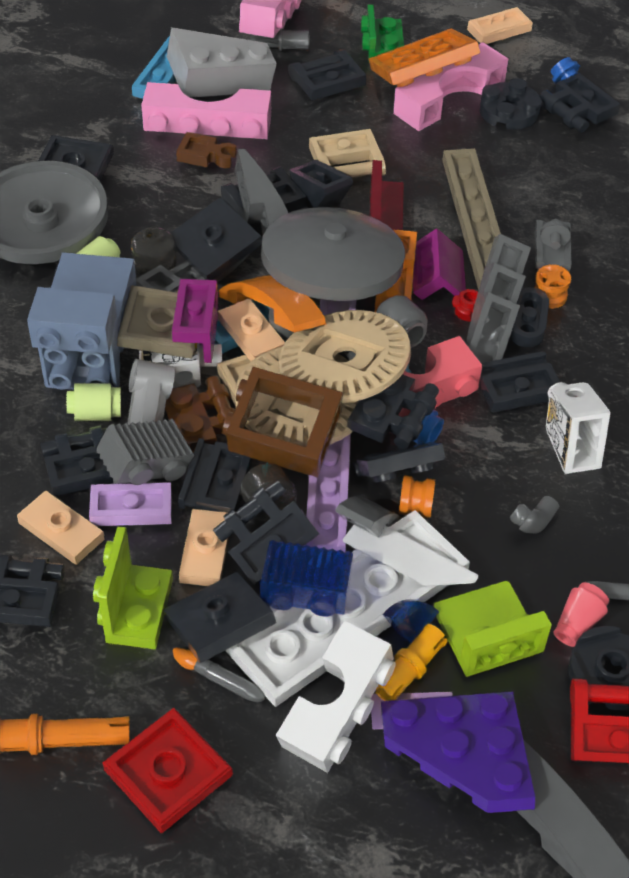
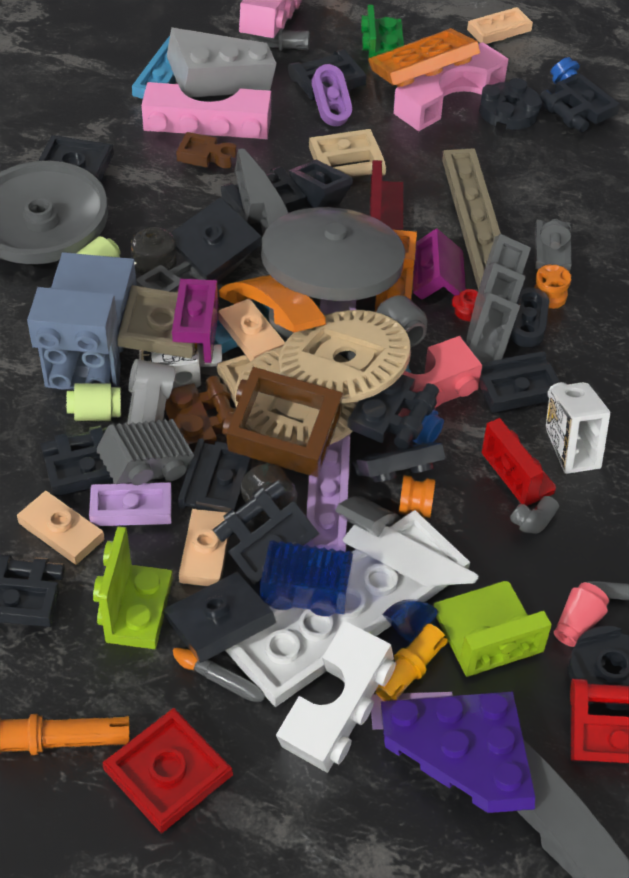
none -> medium lavender plate [312,64,352,126]
none -> red bracket [481,418,556,506]

